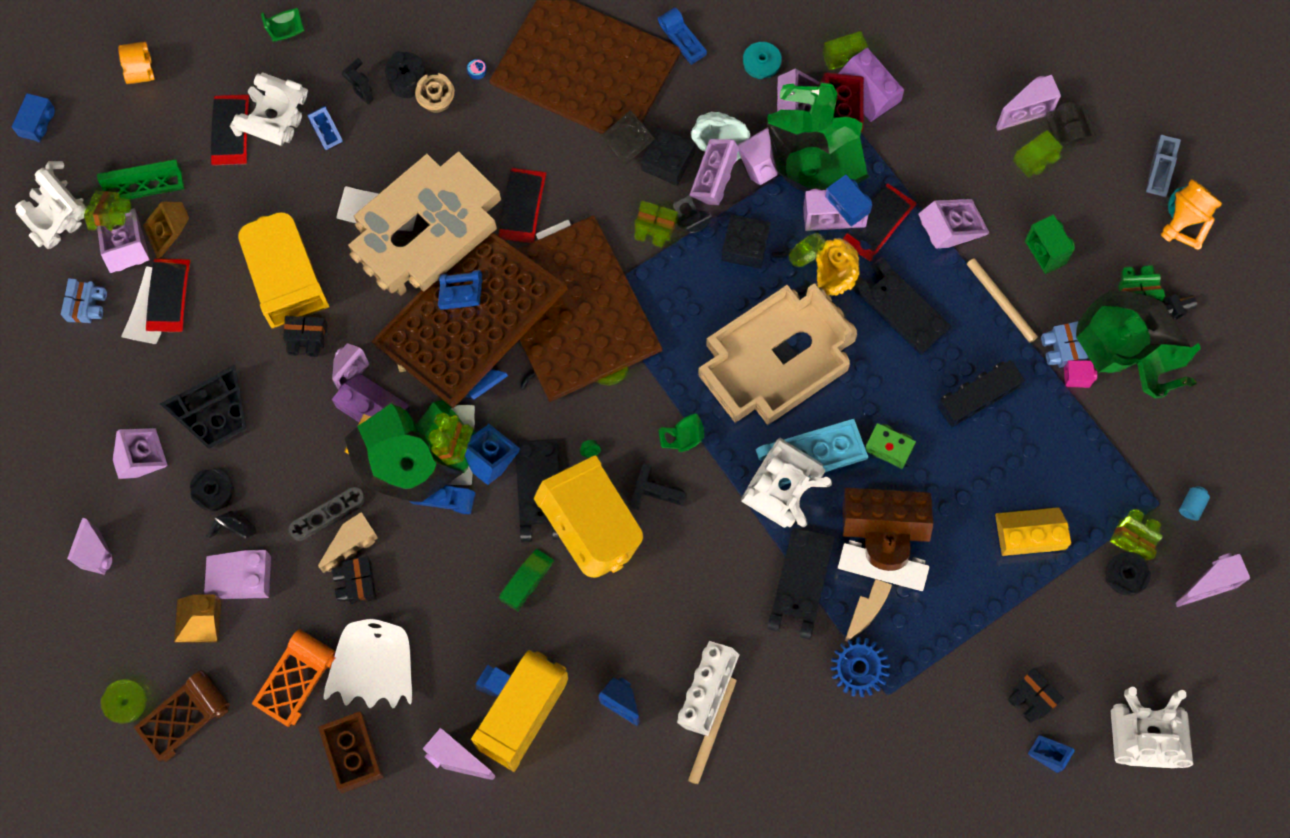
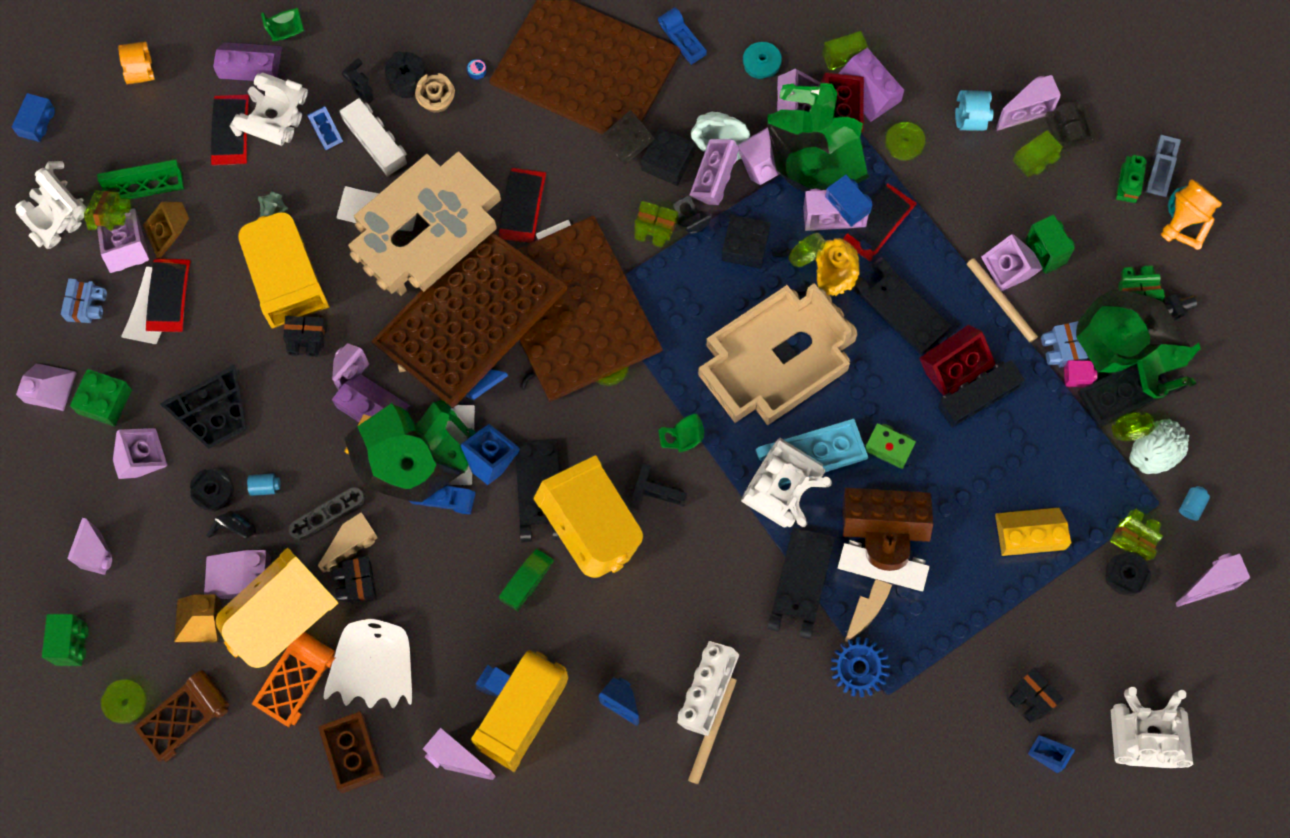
clear neon green hips [428,413,473,465] -> none
blue plate [438,270,482,310] -> none
green plate [580,440,601,458] -> none
lavender slope [918,199,989,249] -> none
none -> lavender slope [16,363,77,411]
none -> green brick [42,614,89,666]
none -> green brick [70,369,132,427]
none -> medium lavender slope [213,42,282,81]
none -> yellow piece [216,548,338,668]
none -> dark azure brick [247,473,281,496]
none -> sand green rock [258,191,288,217]
none -> white brick [340,98,407,177]
none -> clear neon green plate [885,122,925,160]
none -> dark red slope [919,325,996,396]
none -> medium azure brick [955,90,993,131]
none -> lavender slope [981,234,1043,291]
none -> black hinge [1077,364,1188,428]
none -> clear neon green plate [1111,412,1155,441]
none -> green hips [1116,155,1147,203]
none -> light aqua hair [1129,419,1189,474]

